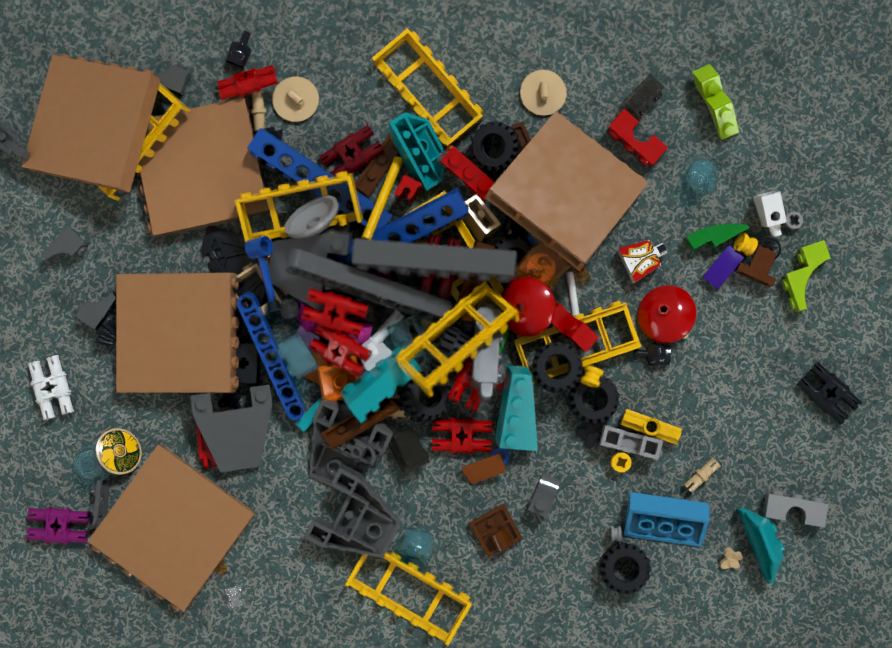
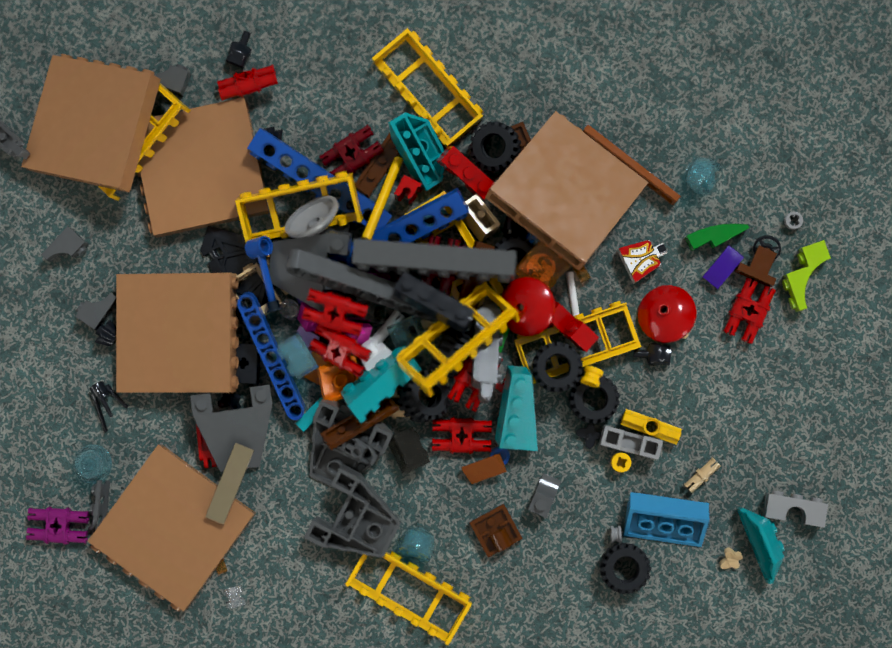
white pin [28,355,74,421] -> none
shield [96,428,142,475] -> none
tan pin [251,91,266,132] -> none
tan shield [272,77,319,122] -> none
tan shield [520,70,566,116] -> none
red arch [607,109,668,168] -> none
clear smoke brick [621,74,664,118] -> none
lime arch [692,64,739,140] -> none
yellow wheel [734,232,758,256] -> none
white torso [753,191,786,237] -> none
black pin [796,361,862,425] -> none
none -> black plant [89,381,128,432]
none -> dark tan tile [205,443,255,525]
none -> black brick [394,272,475,334]
none -> dark orange tile [583,125,681,205]
none -> red pin [723,278,776,344]

